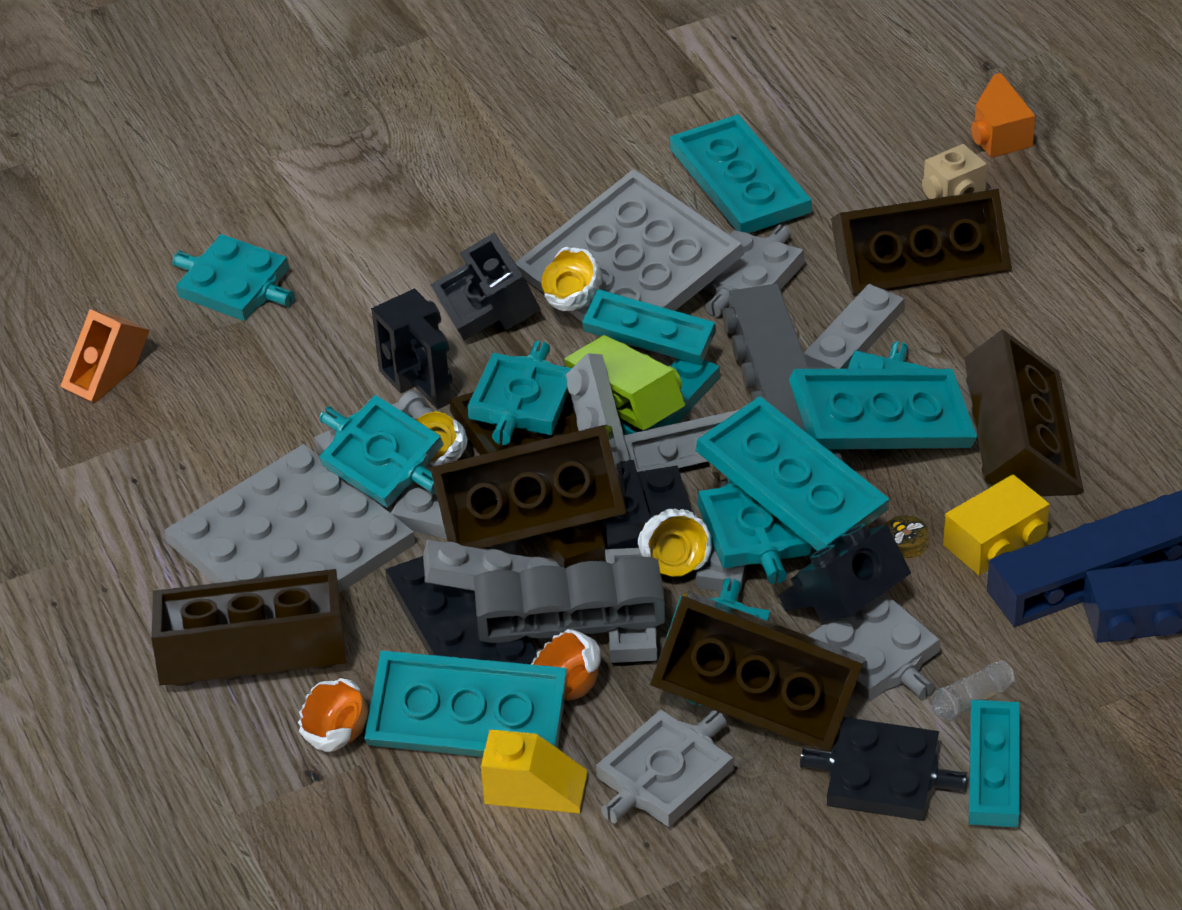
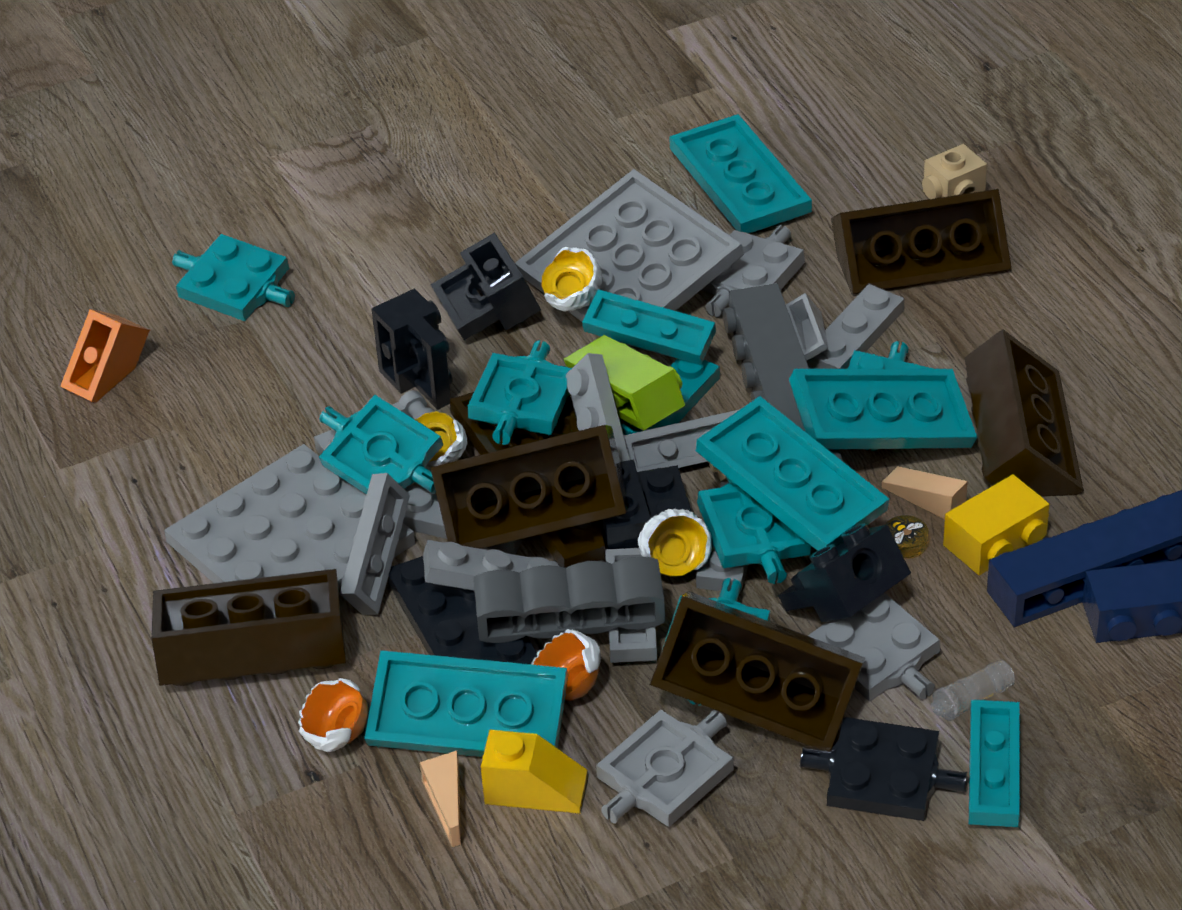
orange slope [971,73,1035,158] -> none
none -> light grey plate [339,473,410,615]
none -> light nougat piece [420,751,461,847]
none -> light grey piece [786,293,828,361]
none -> light nougat piece [882,466,968,520]

